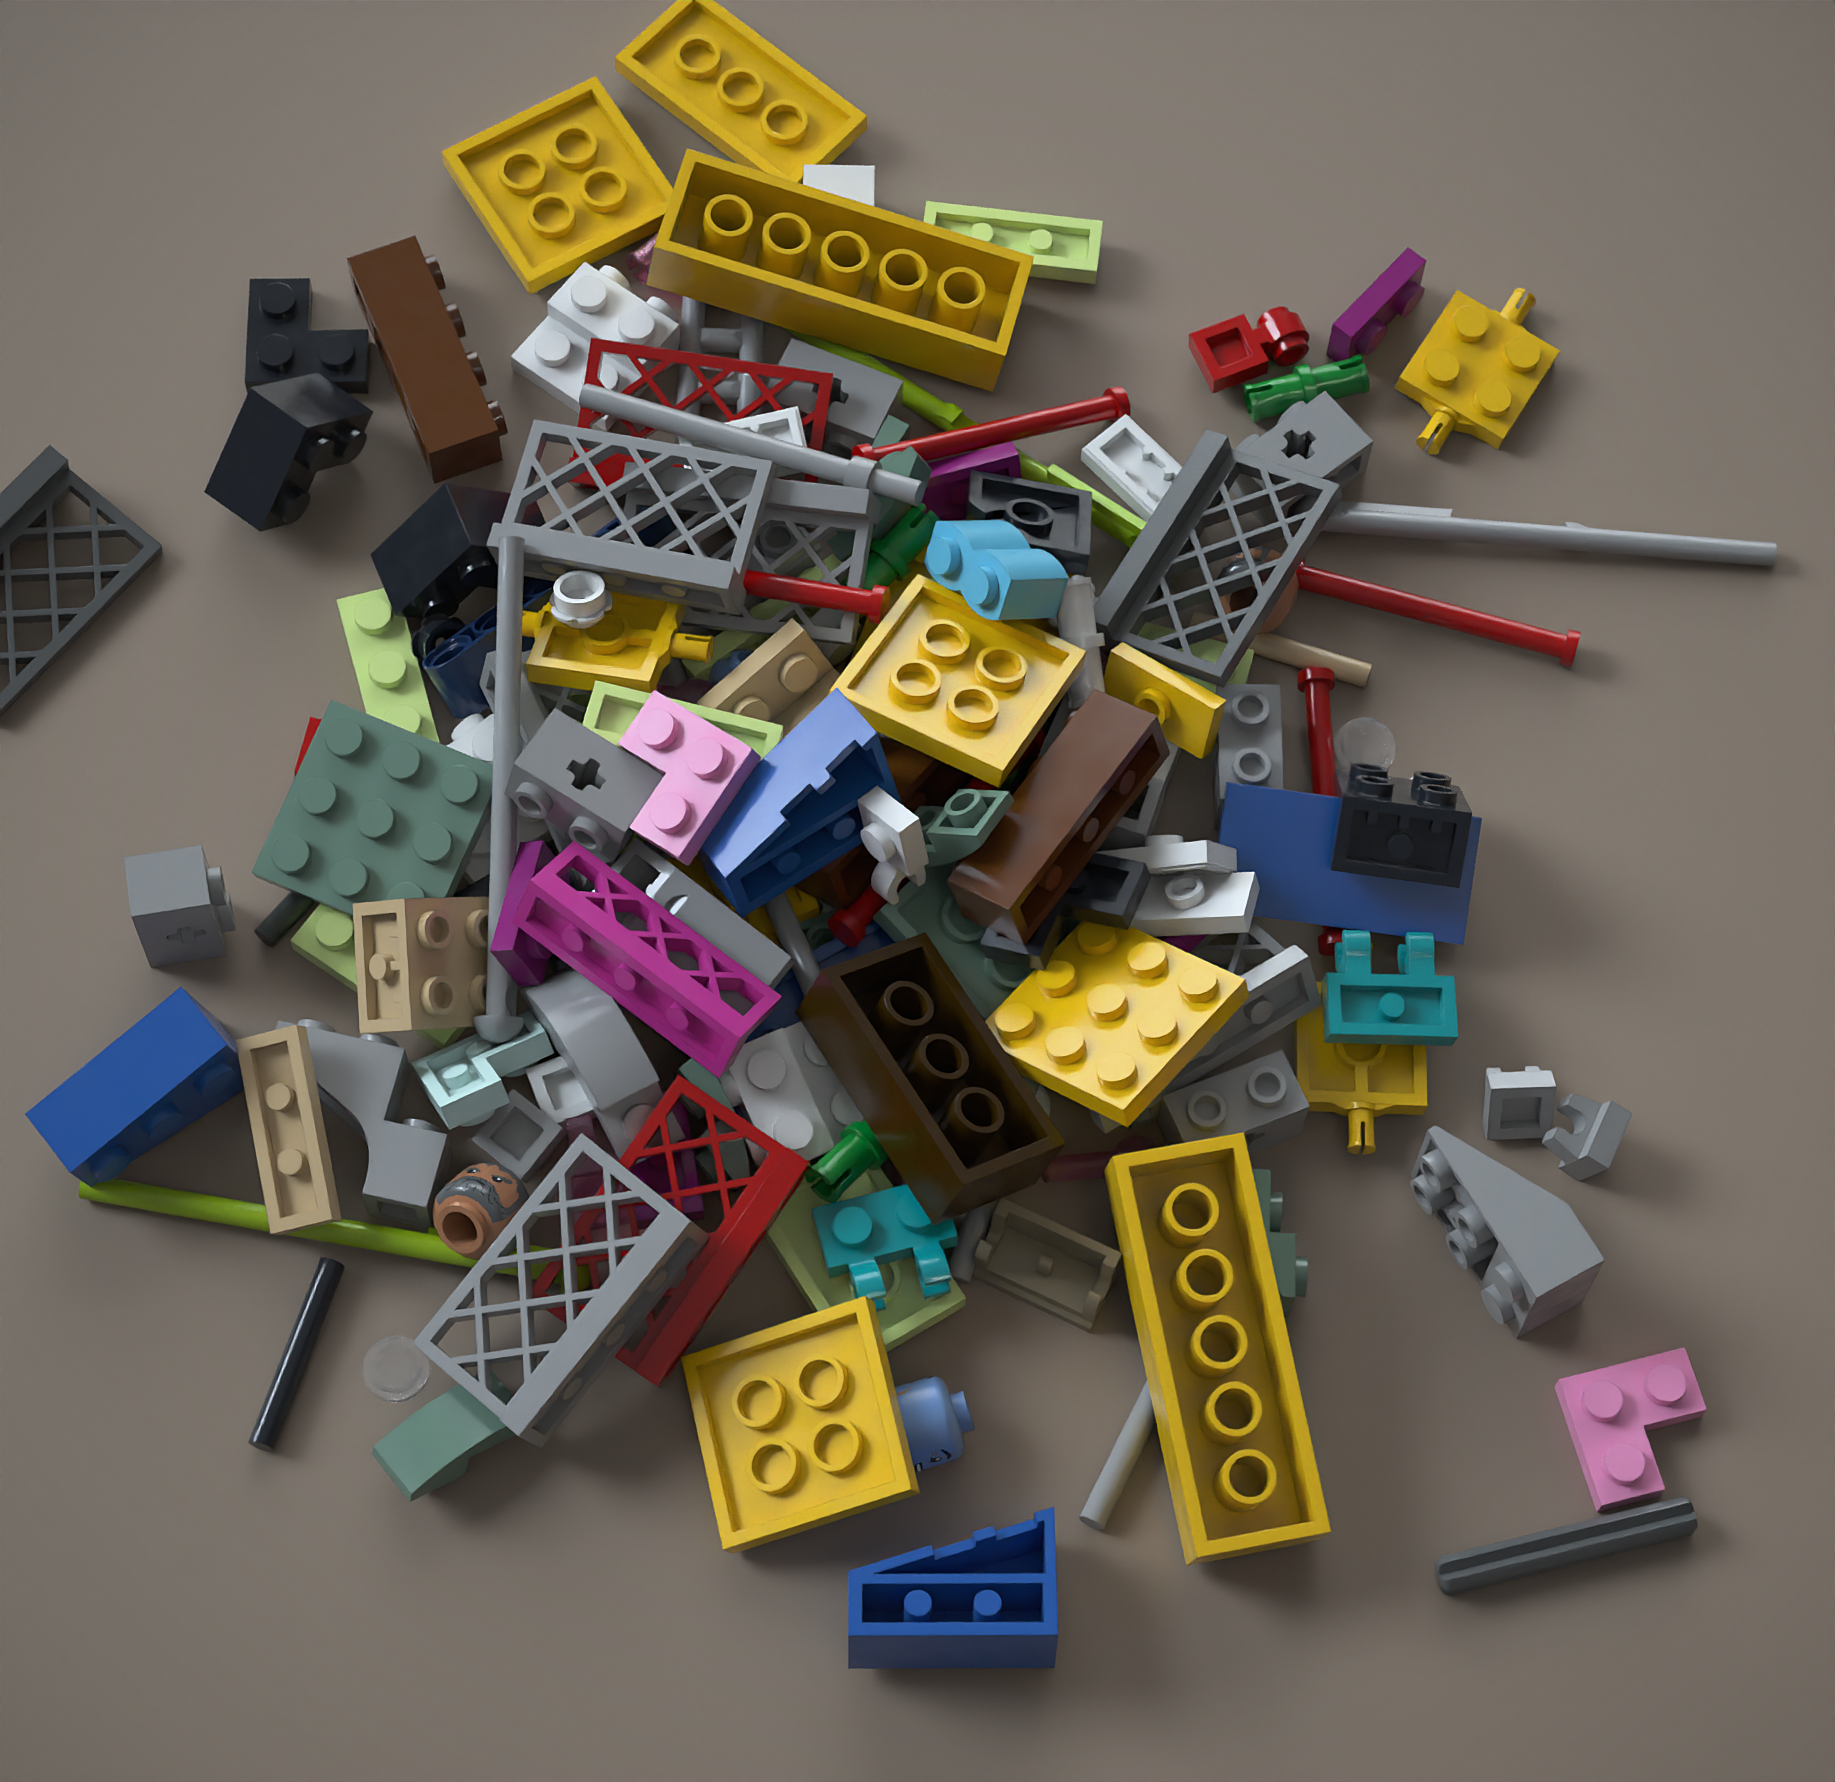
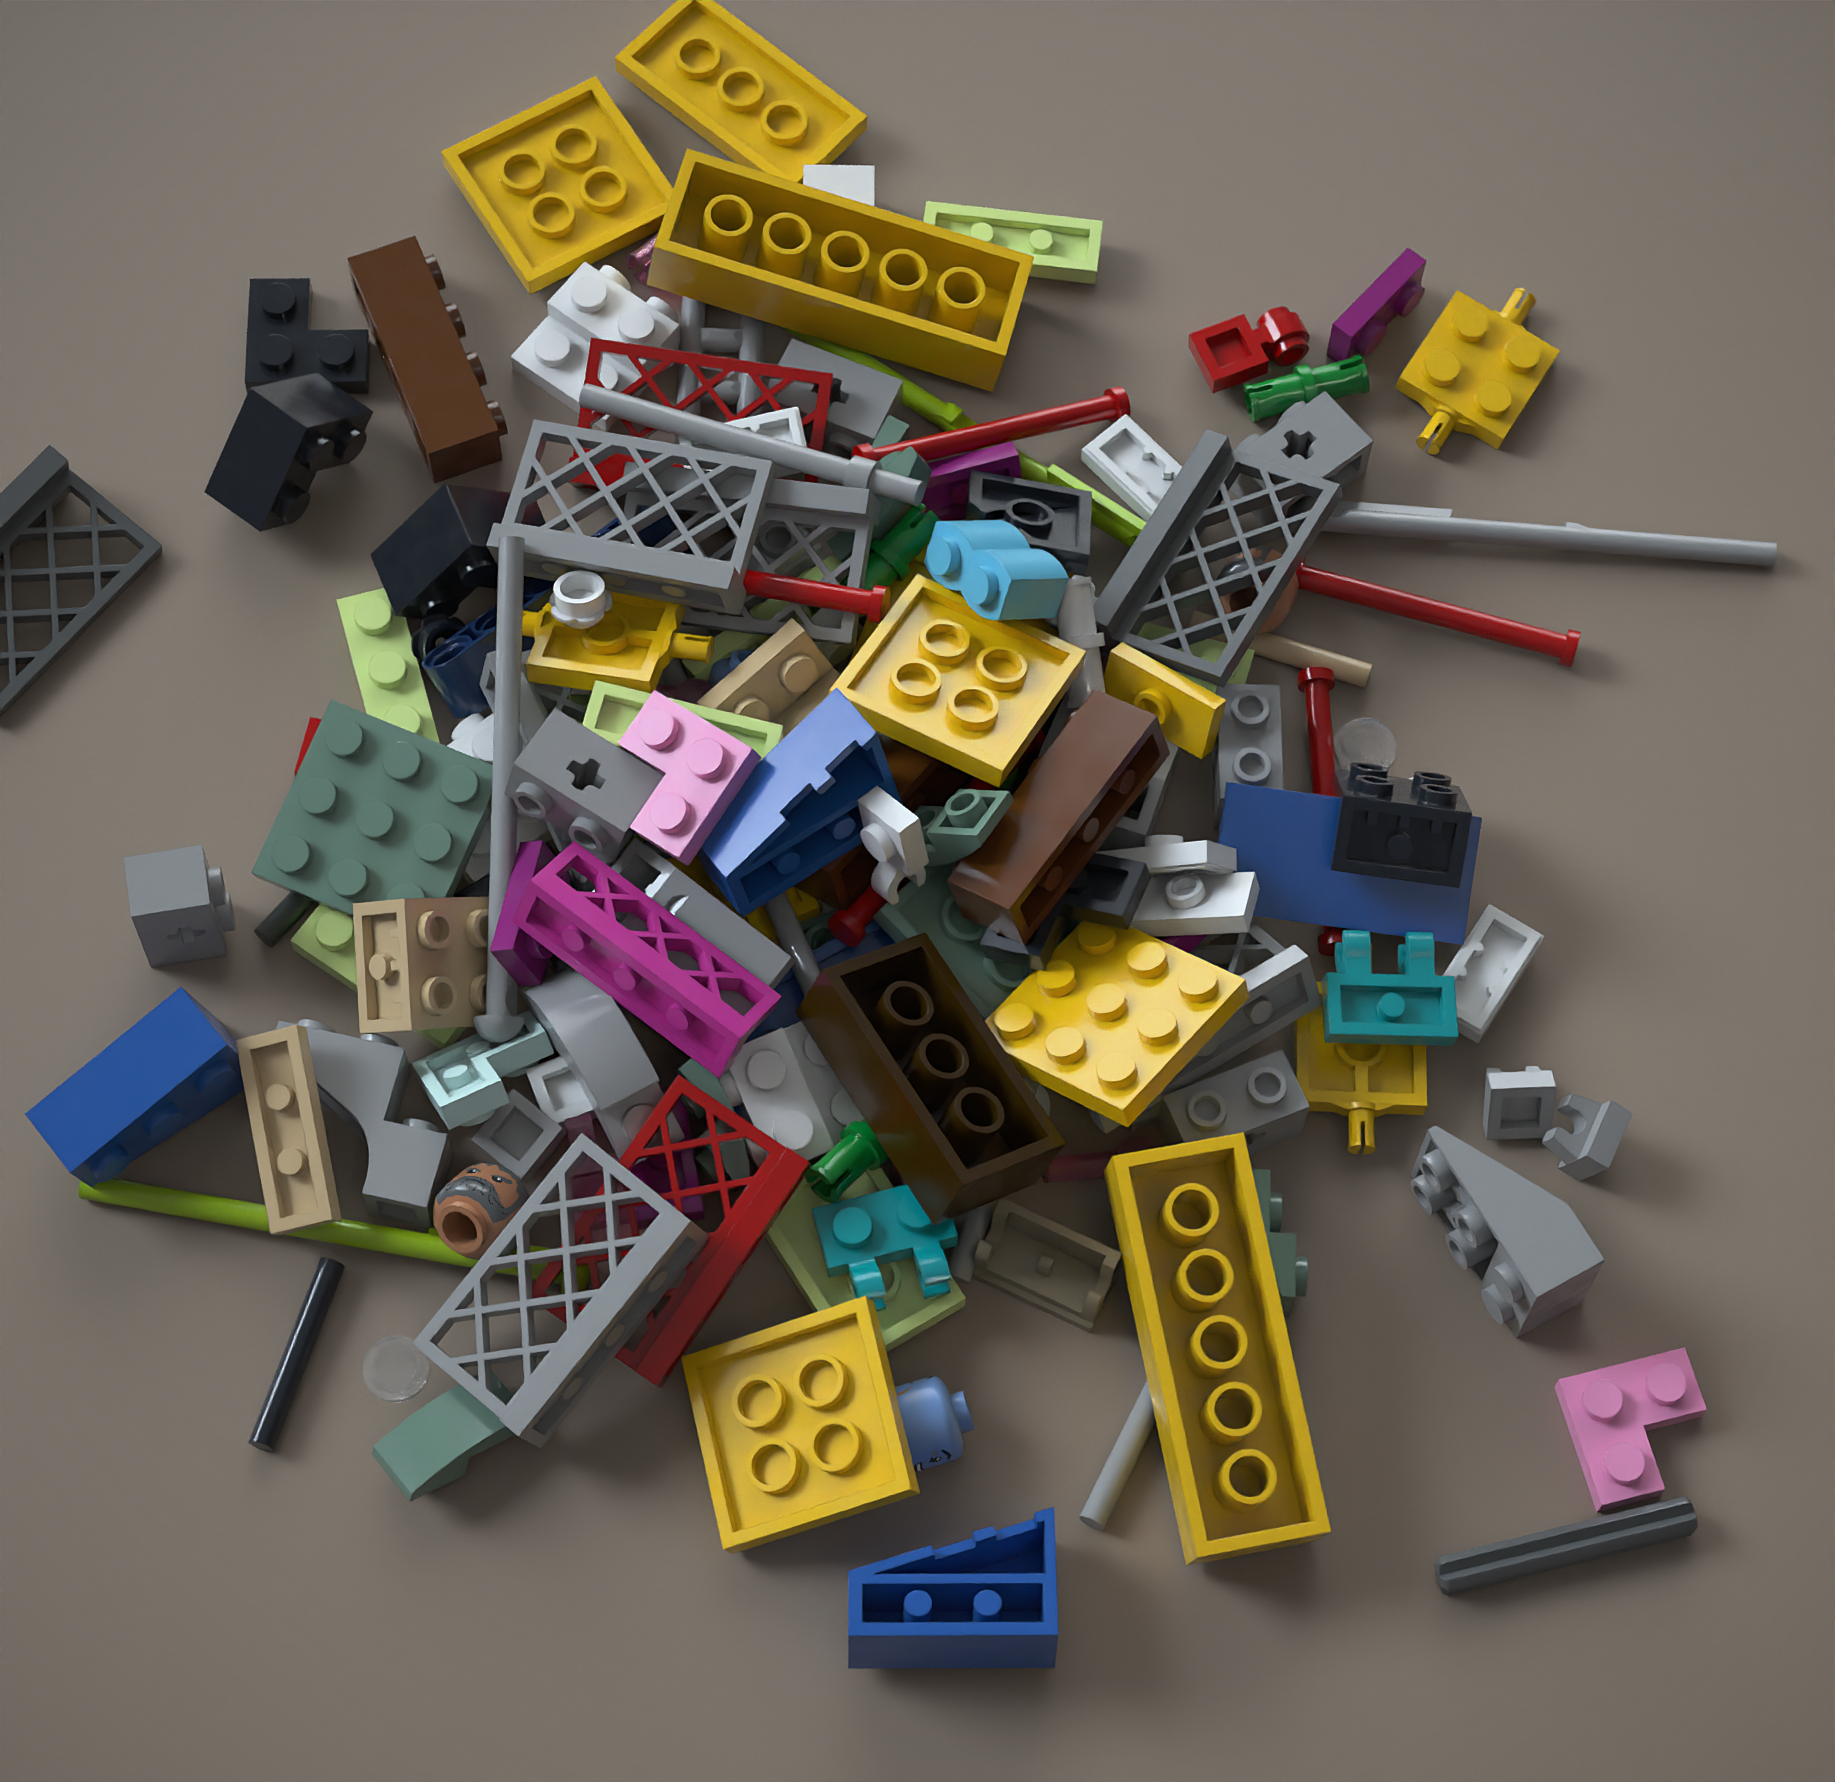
none -> white plate [1443,904,1545,1043]

